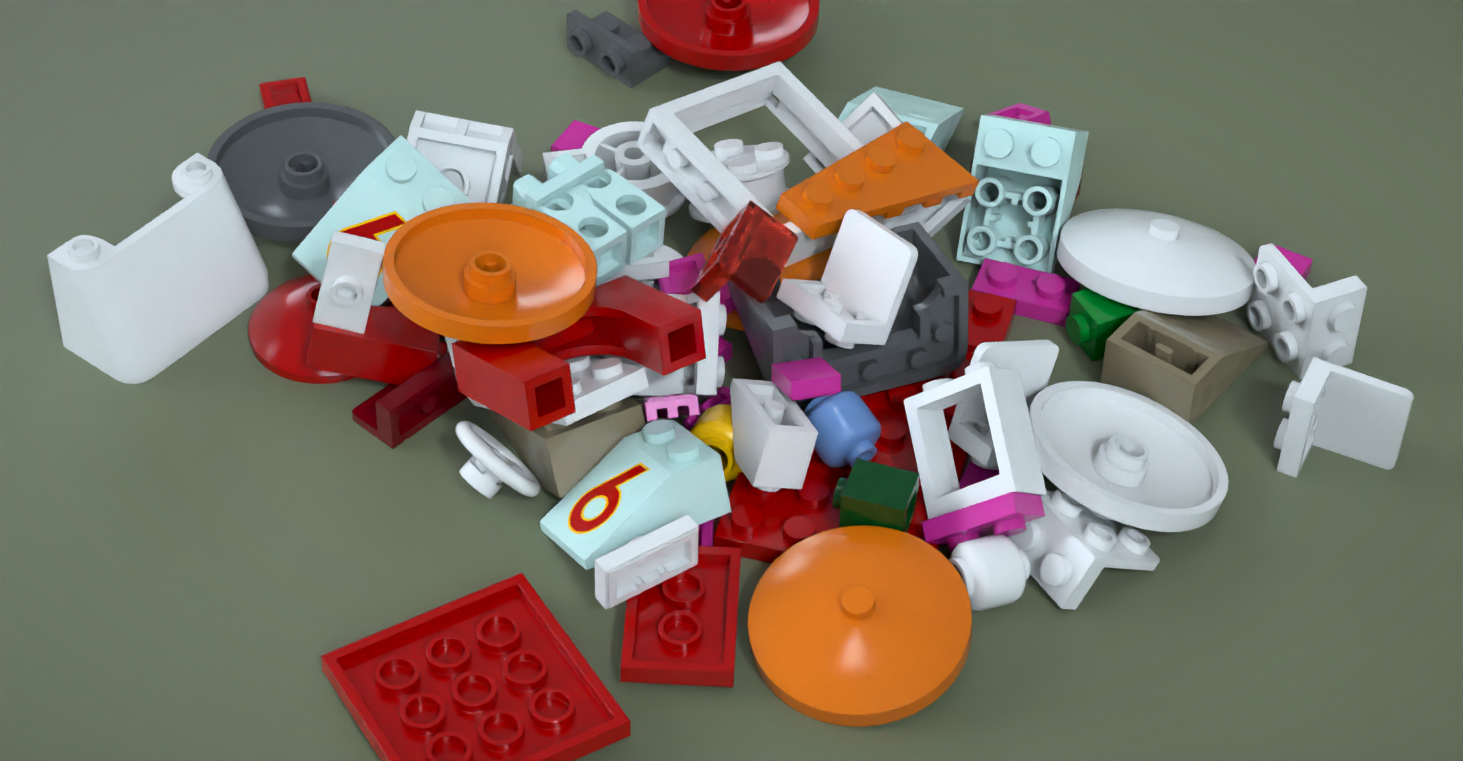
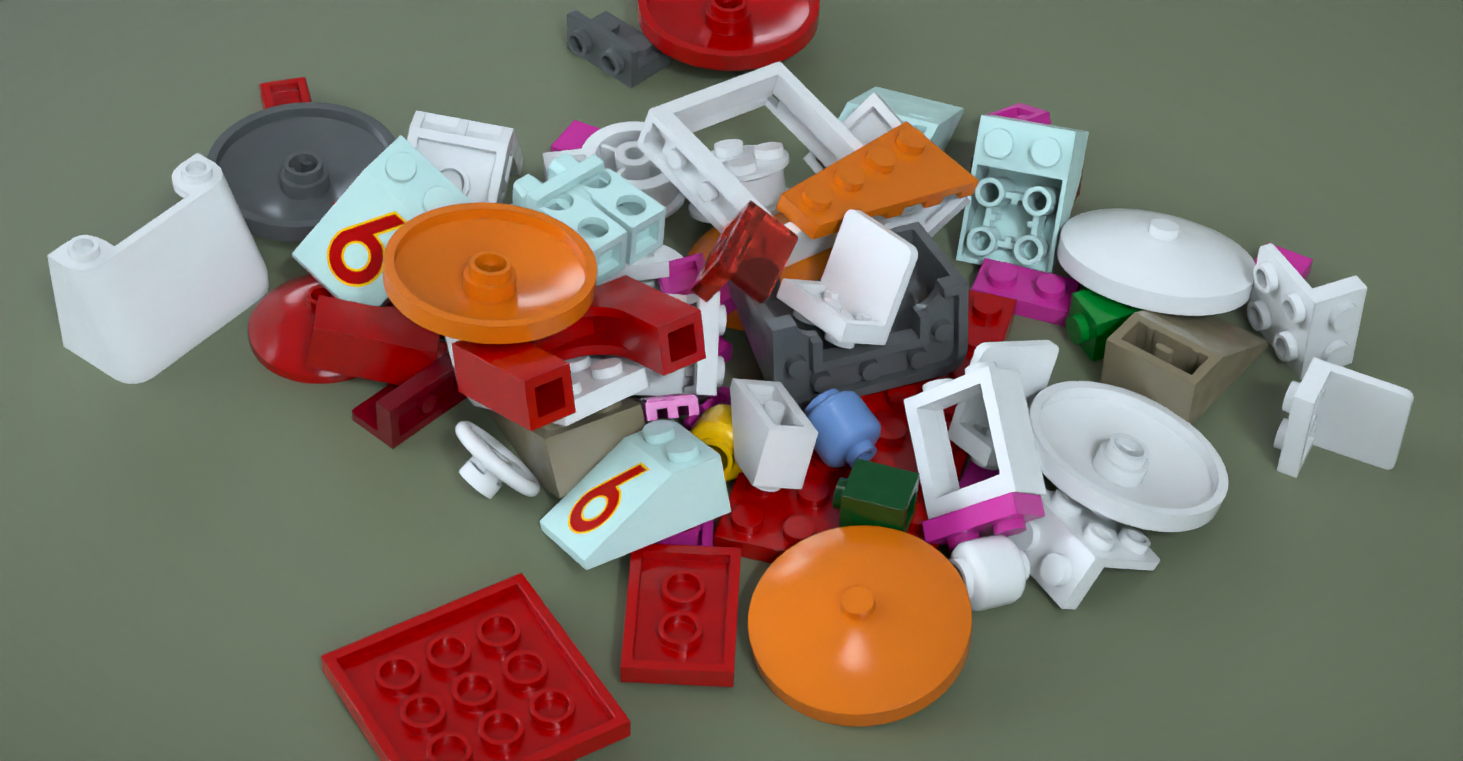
white plate [313,230,386,334] -> none
white plate [595,514,699,609] -> none
dark pink tile [771,357,841,401] -> none

